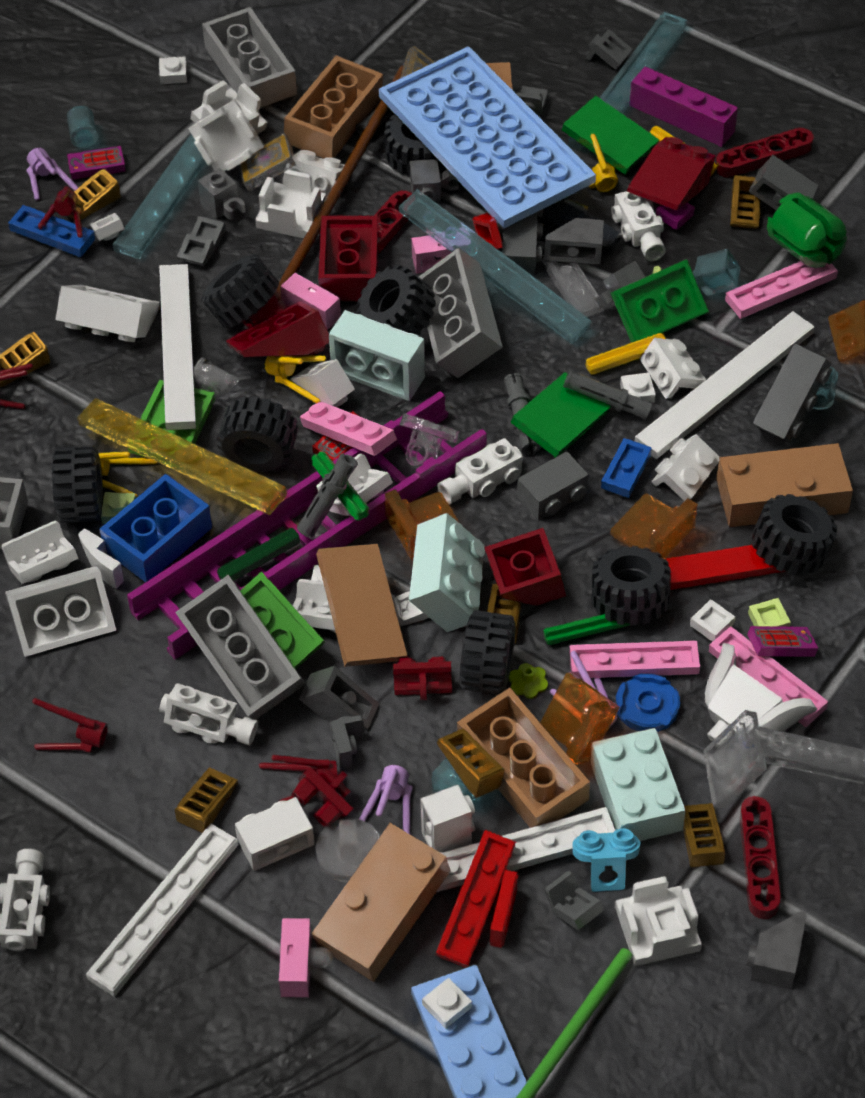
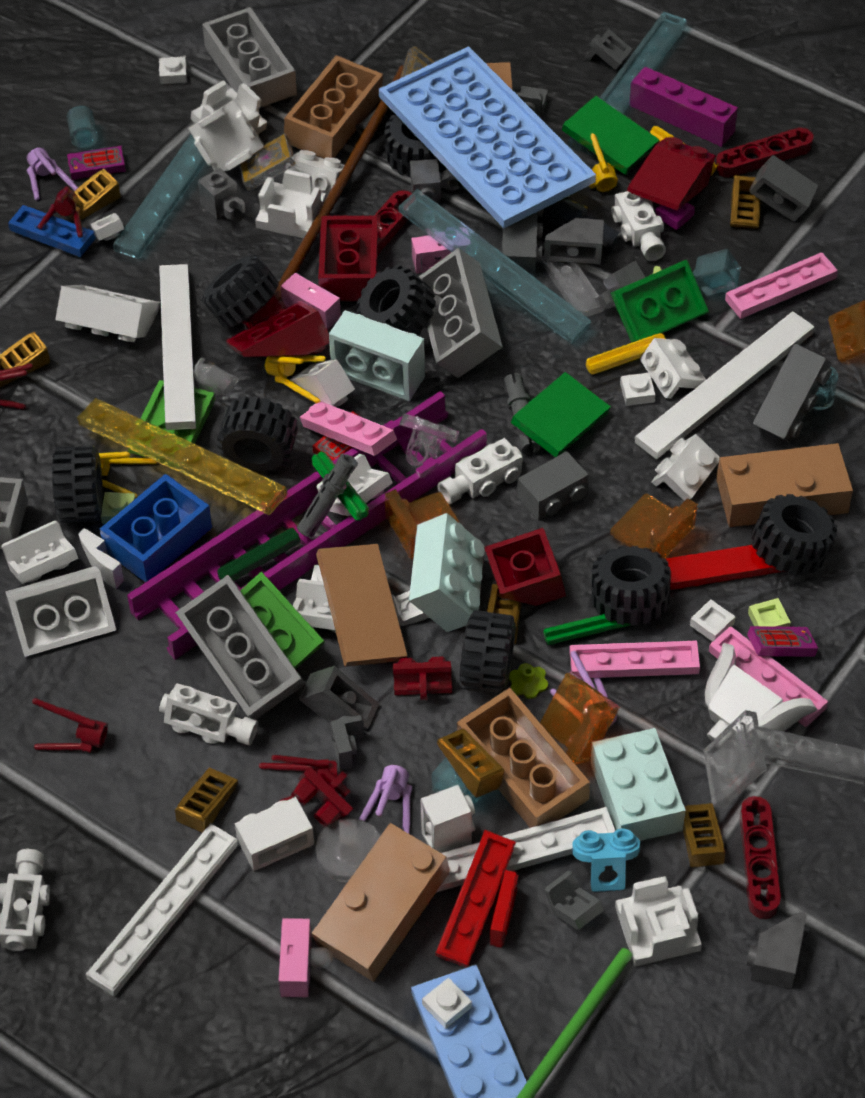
dark grey slope [177,216,226,266] -> none
red slope [472,212,502,249] -> none
dark grey pin [563,369,652,420] -> none
blue plate [601,438,652,498] -> none
blue tile [615,674,680,732] -> none
green cylinder [767,192,847,268] -> none

